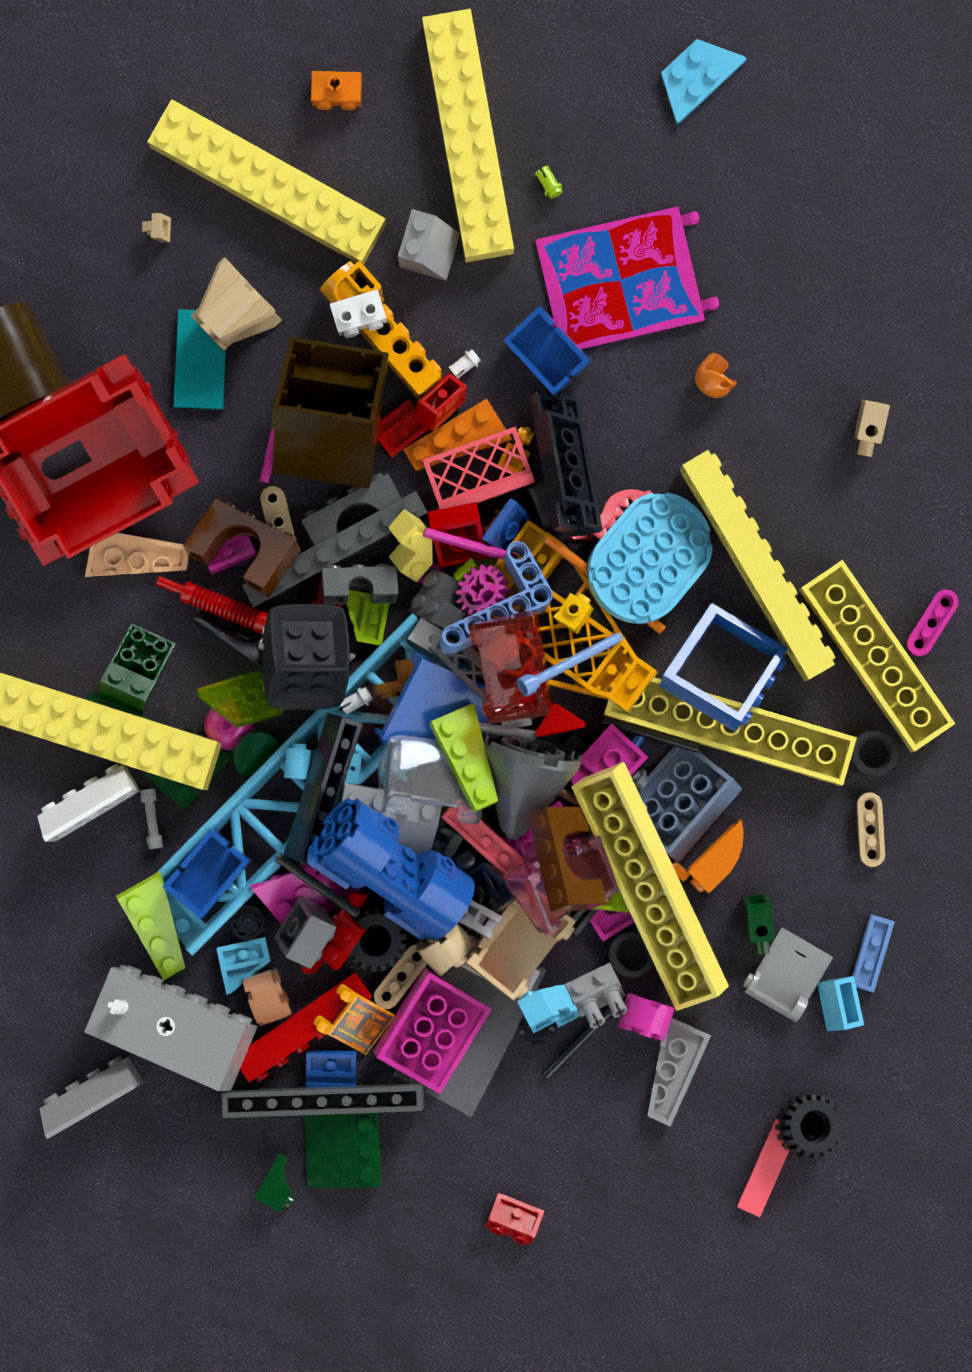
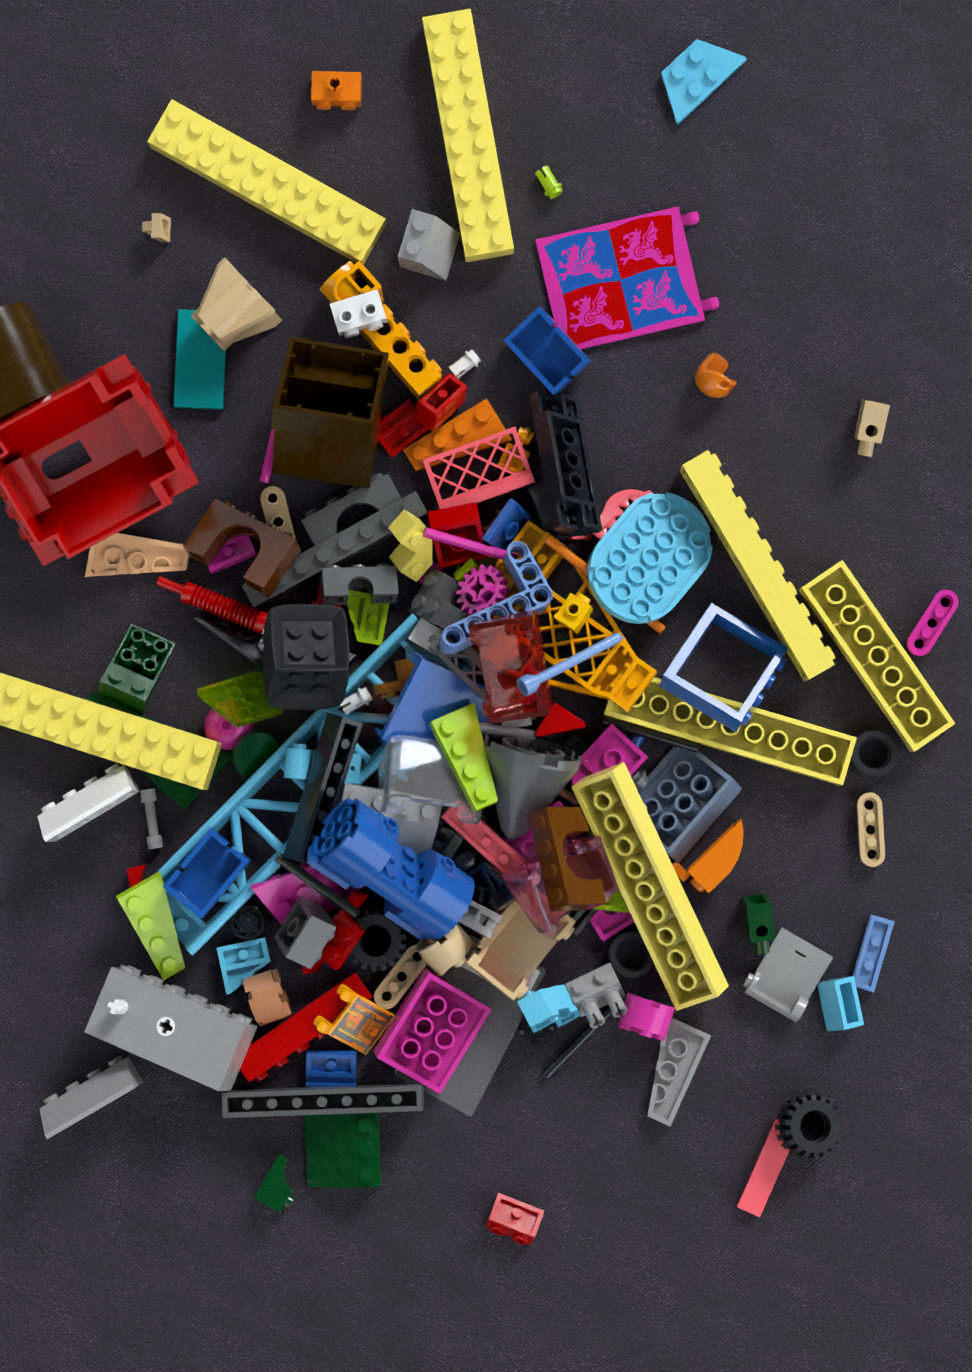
none -> red slope [126,865,147,888]

